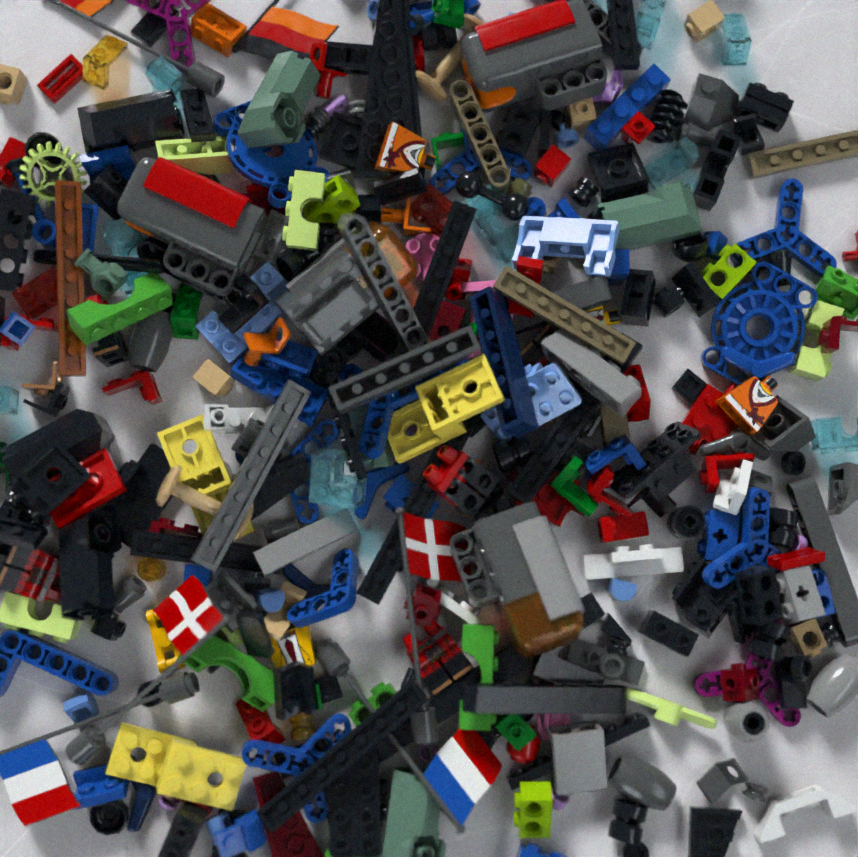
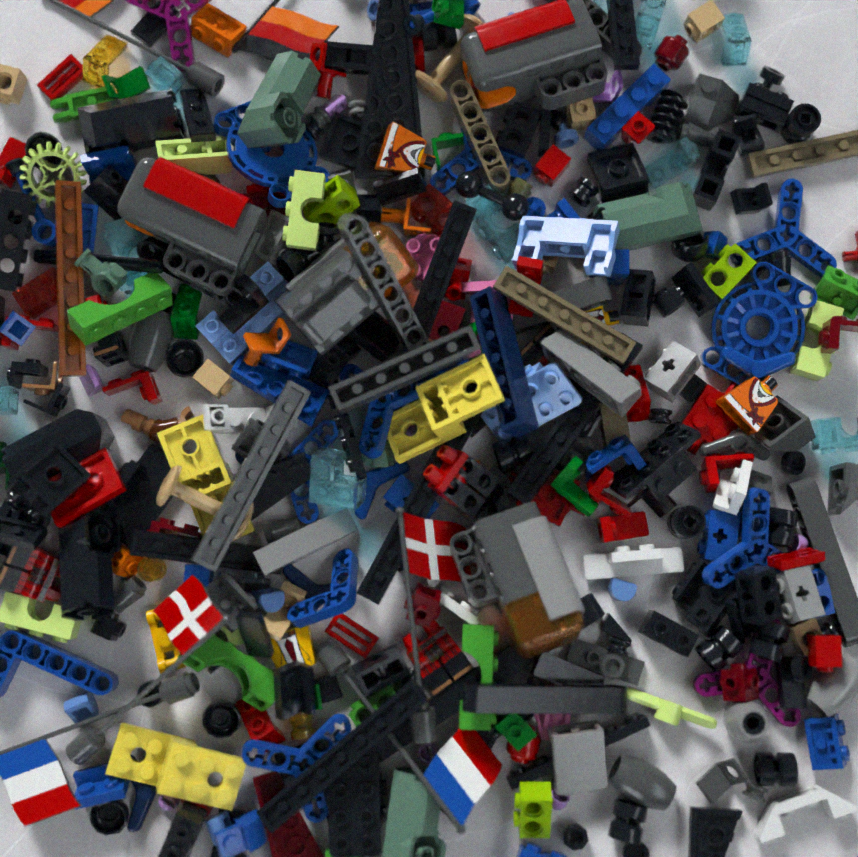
none -> black bracket [7,359,48,389]
none -> bright green hinge [50,85,116,123]
none -> lavender slope [79,364,105,396]
none -> green bracket [102,66,151,100]
none -> orange bracket [112,544,145,578]
none -> medium nougat piece [120,406,194,443]
none -> black hair [166,339,204,378]
none -> black hair [202,699,241,738]
none -> red tile [324,613,380,659]
none -> black brick [351,644,411,697]
none -> black tile [562,823,588,851]
none -> light grey brick [644,341,701,403]
none -> black bush [649,408,672,424]
none -> dark red head [654,34,689,72]
none -> black wheel [695,625,744,673]
none -> black bracket [730,182,773,215]
none -> black wheel [753,752,798,786]
none -> black tile [759,66,785,90]
none -> black wheel [781,103,821,144]
none -> blue bracket [804,713,850,771]
none -> red brick [807,634,842,672]

